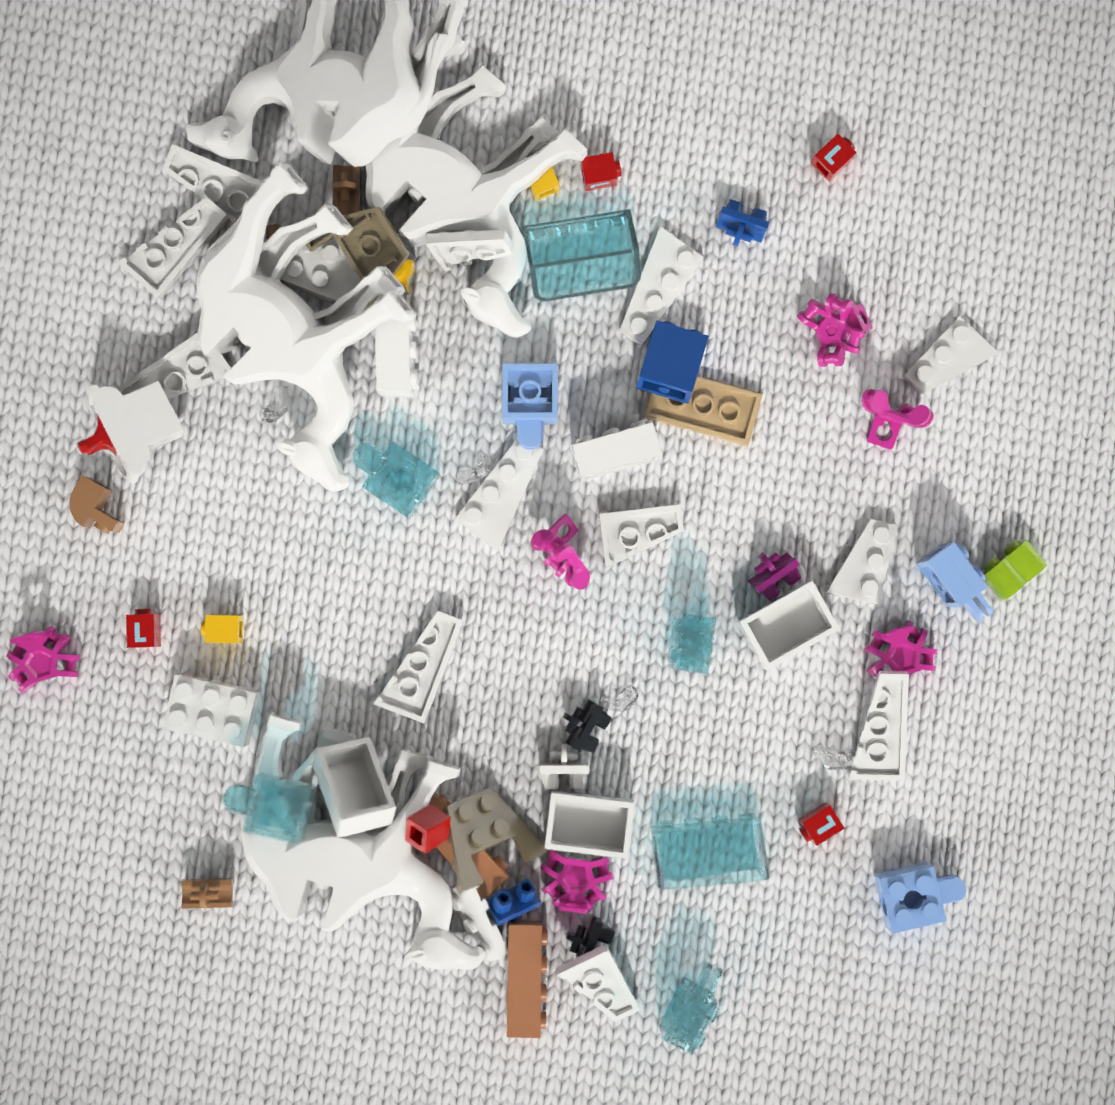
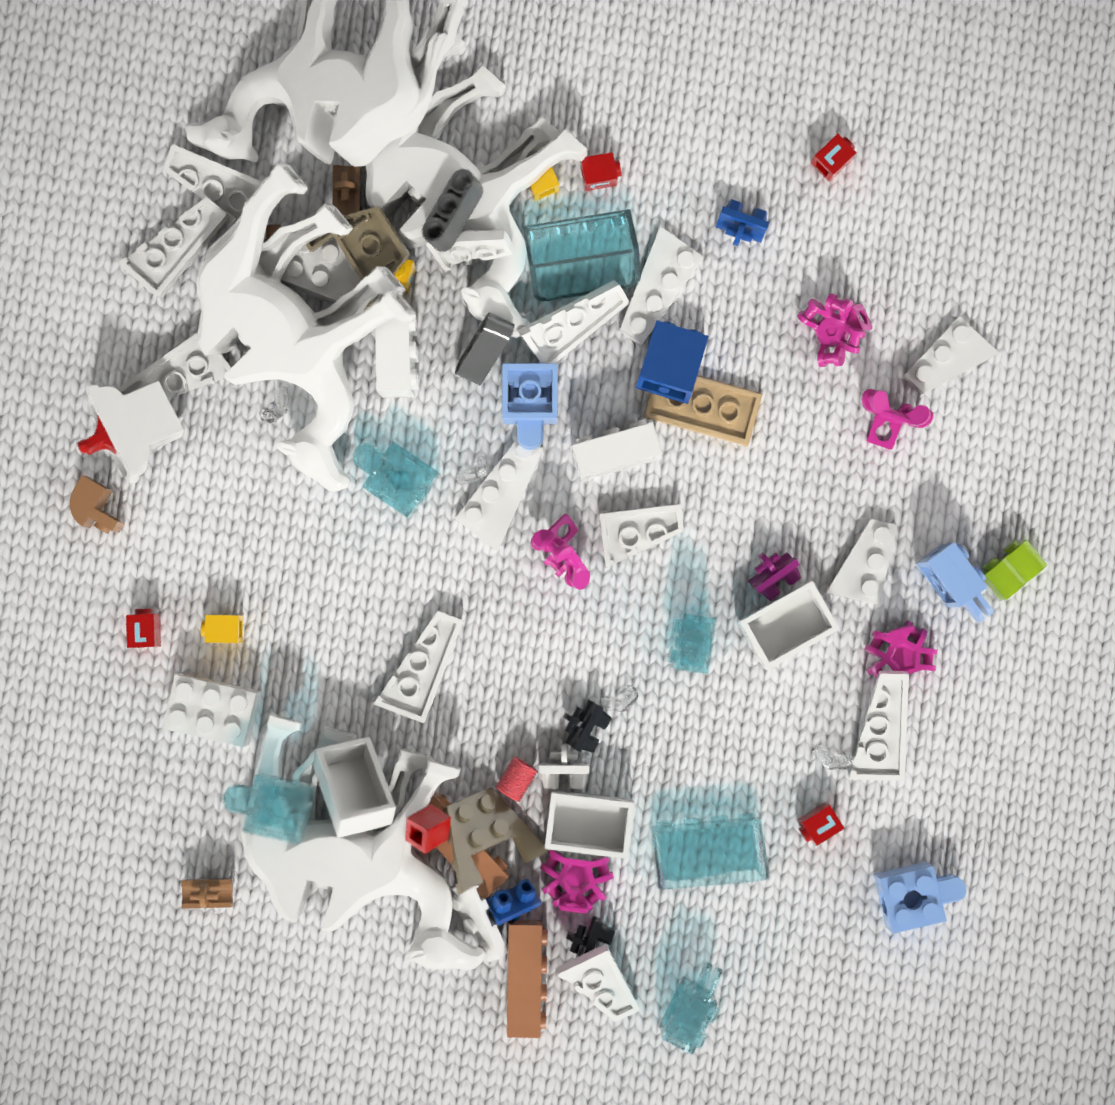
dark pink piece [6,626,80,694] -> none
none -> dark grey beam [422,169,483,252]
none -> dark grey beam [455,312,515,386]
none -> coral piece [495,756,538,802]
none -> white wing [518,280,630,364]

